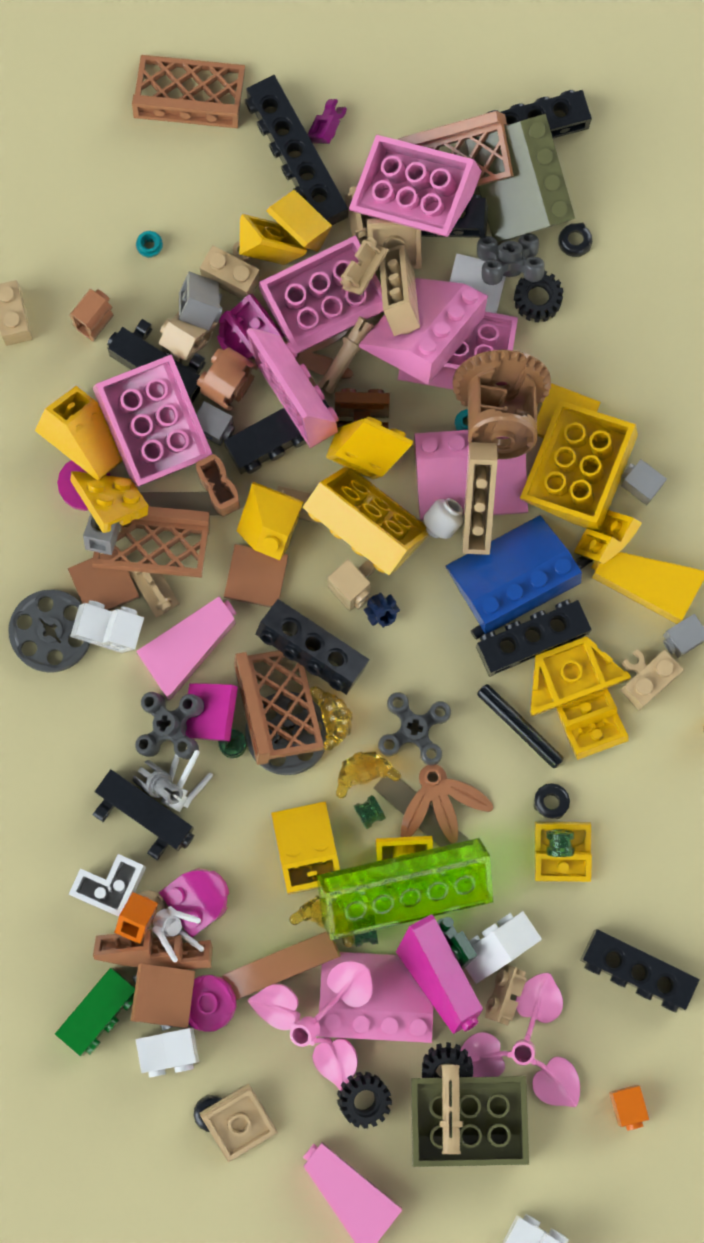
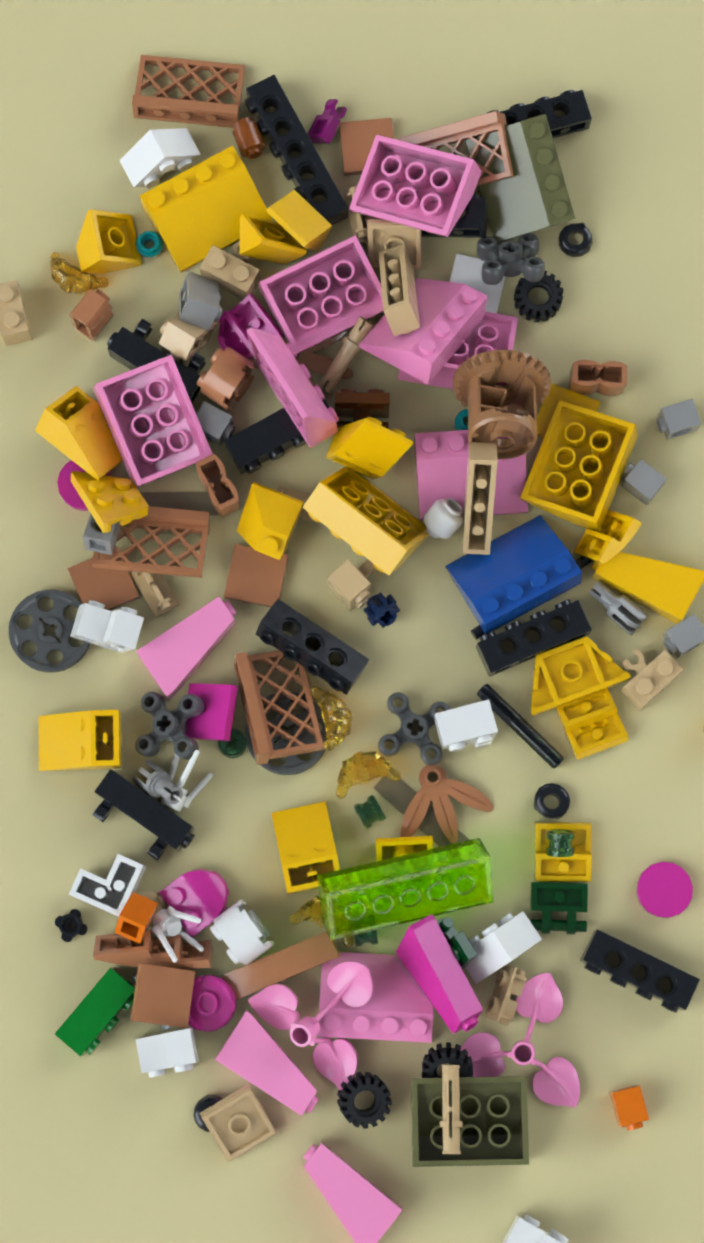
tan hinge [340,237,389,295] -> none
none -> yellow slope [38,710,122,771]
none -> clear yellow piece [50,252,109,295]
none -> black plate [55,909,88,942]
none -> yellow slope [76,209,142,274]
none -> white brick [120,128,201,188]
none -> yellow slope [139,145,273,273]
none -> white brick [210,899,274,965]
none -> bright pink slope [215,1011,319,1116]
none -> dark orange brick [233,117,266,159]
none -> nougat tile [339,118,394,176]
none -> white brick [434,699,498,752]
none -> dark green plate [530,882,588,935]
none -> nougat brick [569,360,627,396]
none -> light grey arm [589,580,648,636]
none -> dark pink tile [636,862,693,918]
none -> light grey brick [656,399,701,440]

